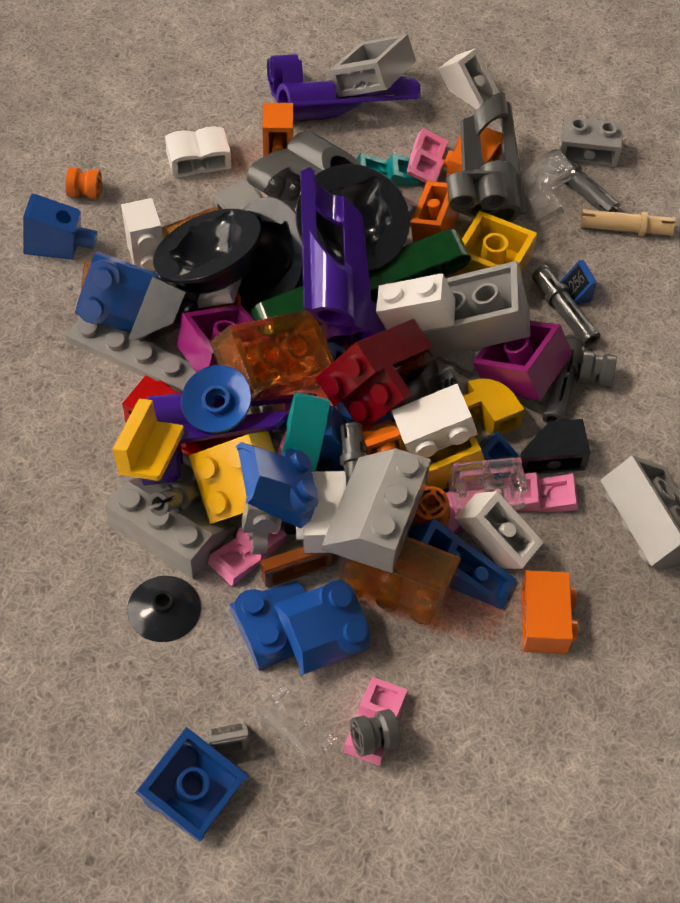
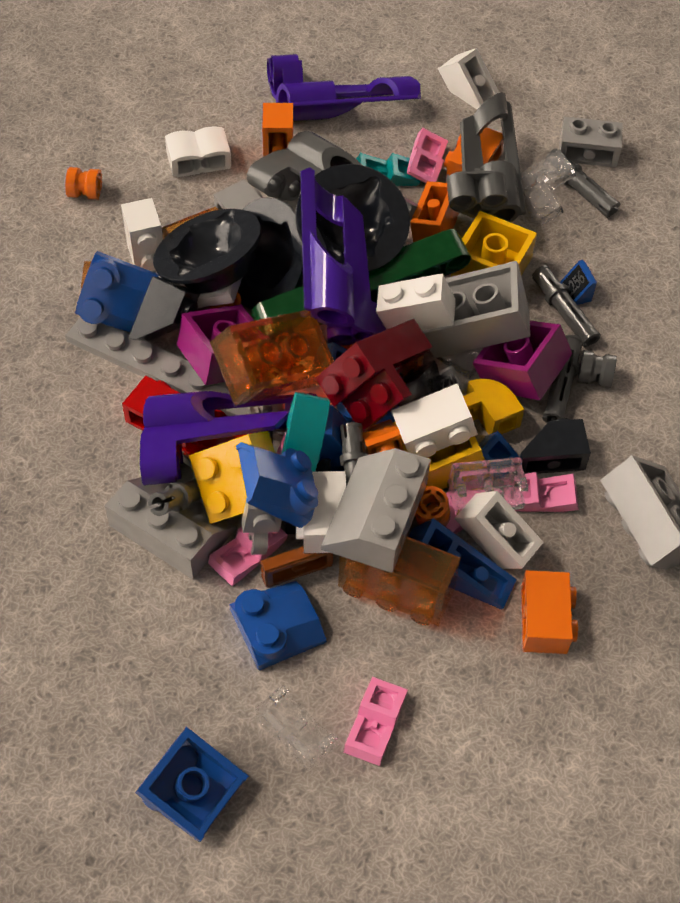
blue torso [23,193,98,260] -> none
yellow panel [112,398,184,481] -> none
black dish [127,576,201,642] -> none
blue dish [181,365,252,434] -> none
light grey slope [207,723,250,755] -> none
blue slope [273,580,371,676] -> none
light grey window [329,34,416,98] -> none
dark grey wheel [350,709,401,757] -> none
tan pin [580,208,675,237] -> none

